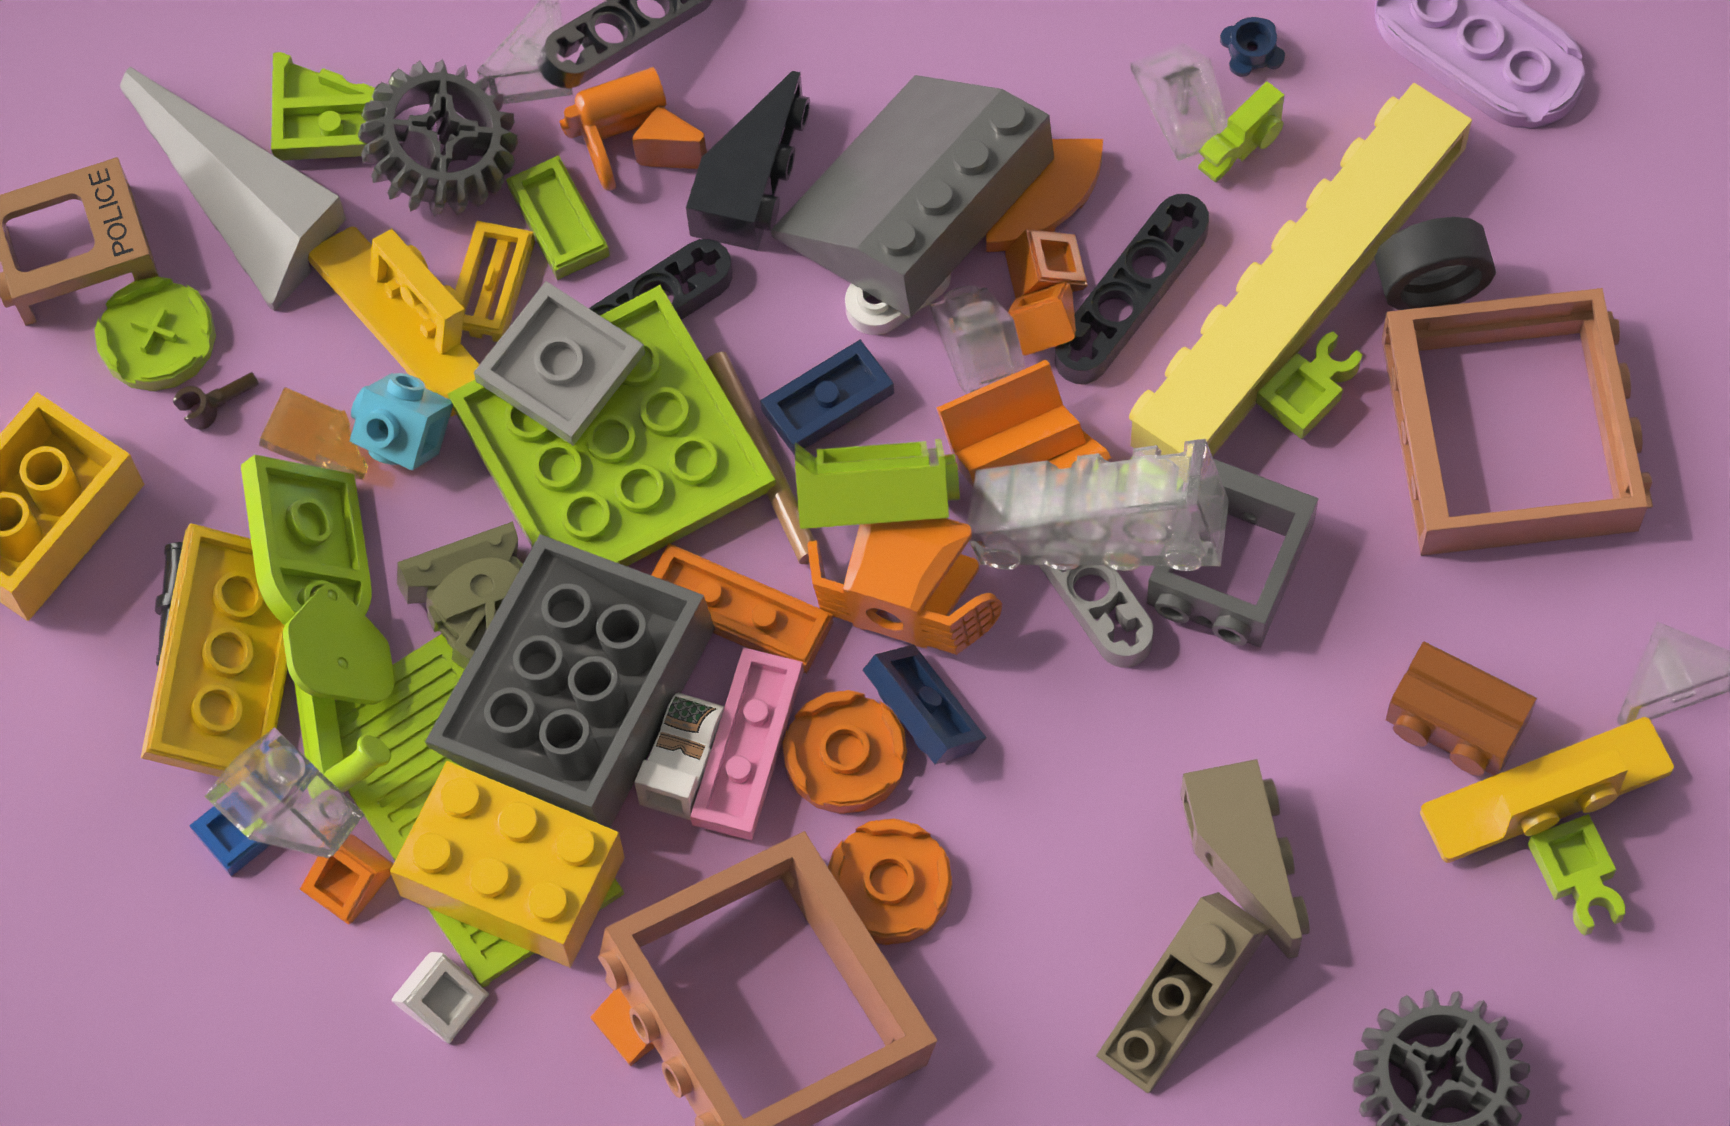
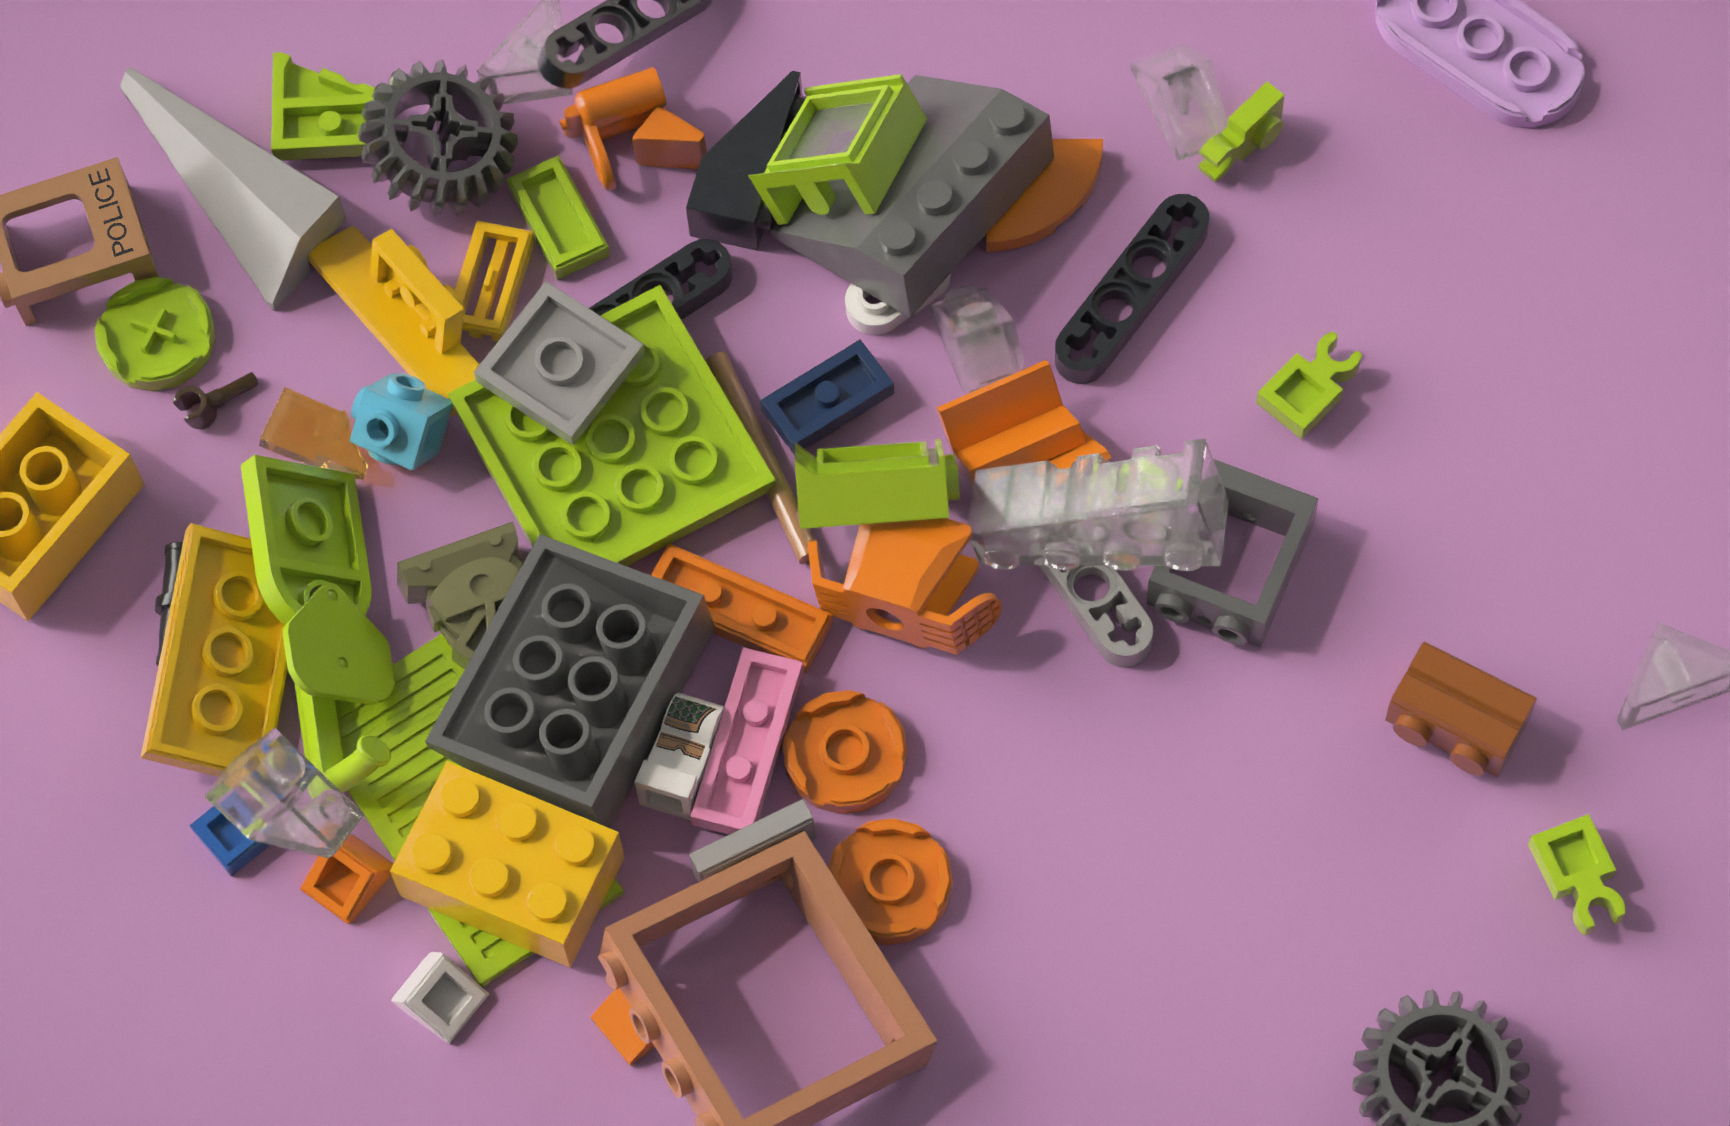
dark blue plate [862,644,987,765] -> none
orange slope [1005,229,1088,298] -> none
orange slope [1005,282,1076,356] -> none
dark tan slope [1096,892,1270,1094] -> none
light yellow brick [1129,83,1472,486] -> none
dark tan slope [1180,759,1310,959] -> none
dark blue plate [1220,17,1285,77] -> none
black tyre [1374,216,1496,310] -> none
nougat window [1381,288,1653,556] -> none
yellow bracket [1420,717,1674,863] -> none
none -> light grey tile [689,799,816,882]
none -> lime window [748,74,927,225]

